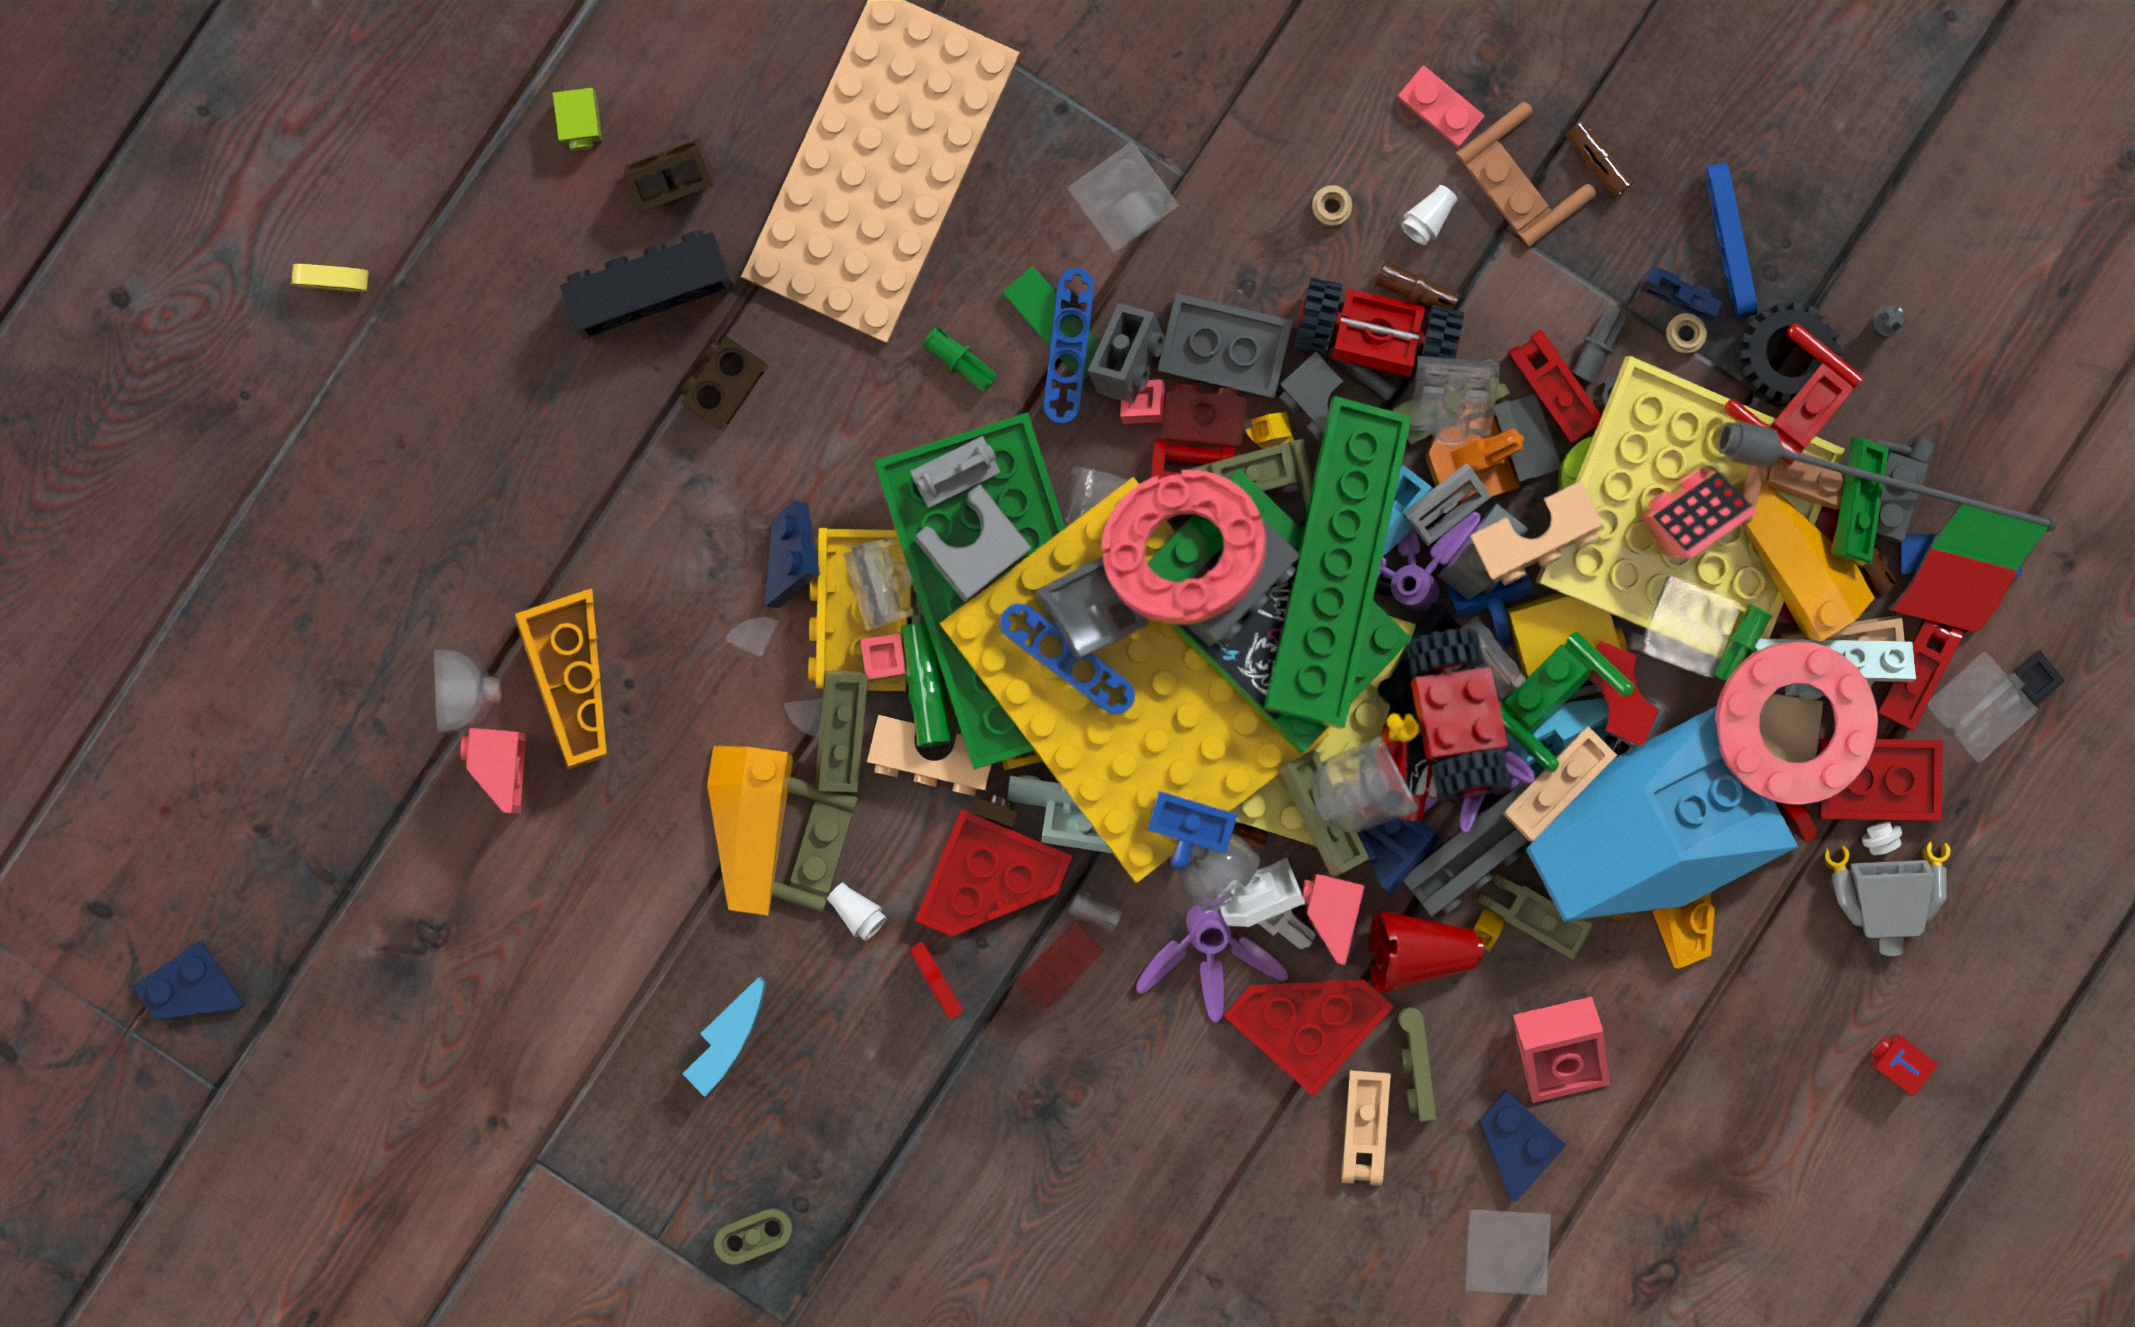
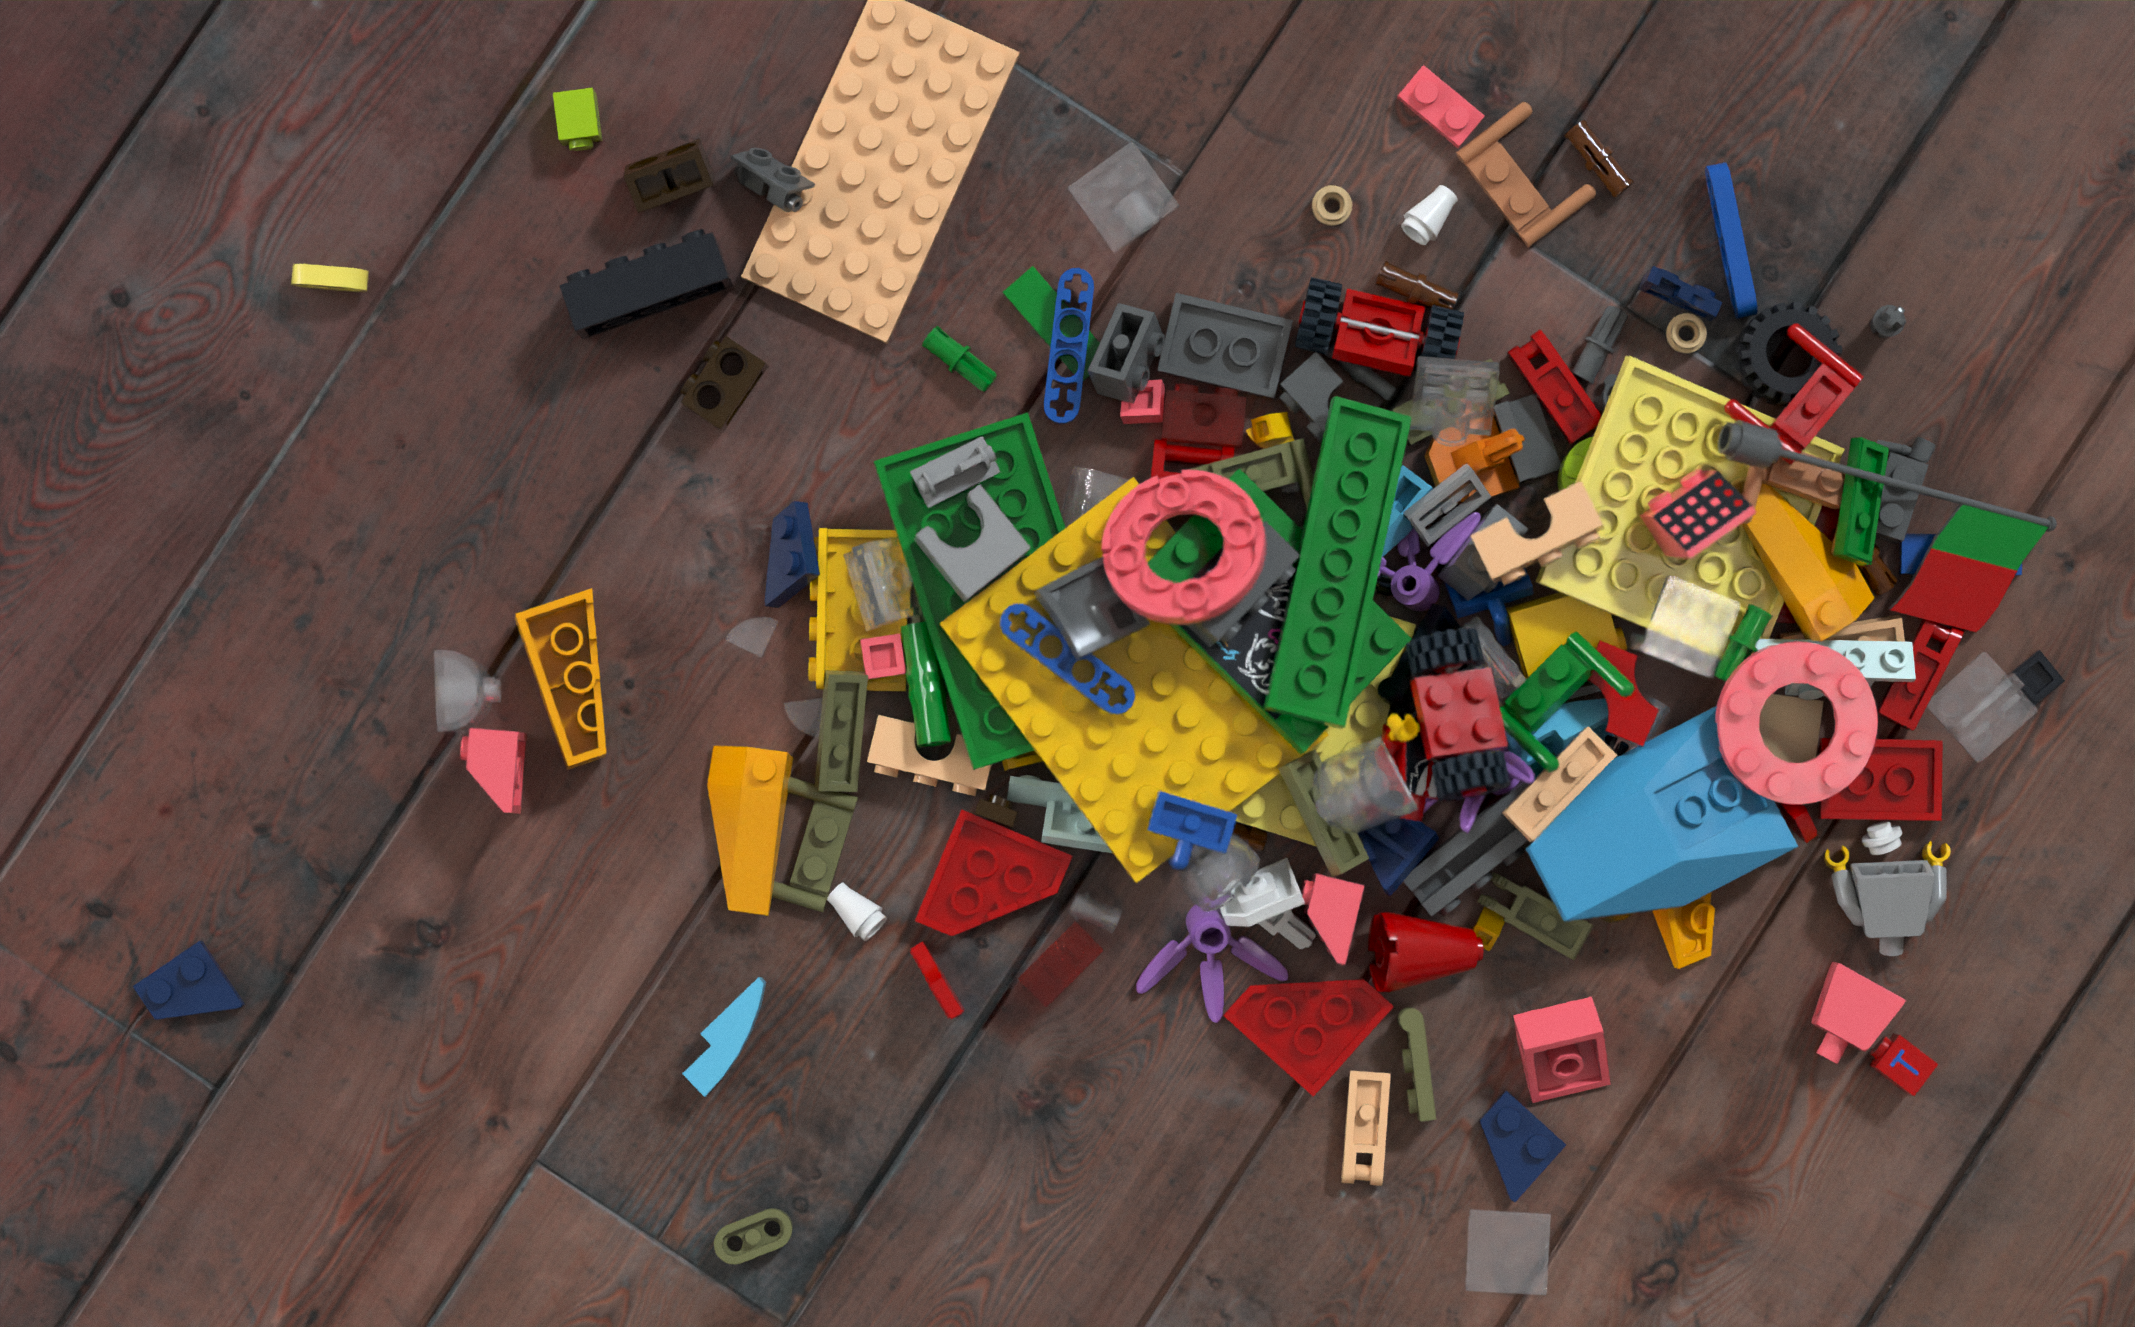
none -> dark grey hinge [730,148,815,212]
none -> coral torso [1811,962,1906,1065]

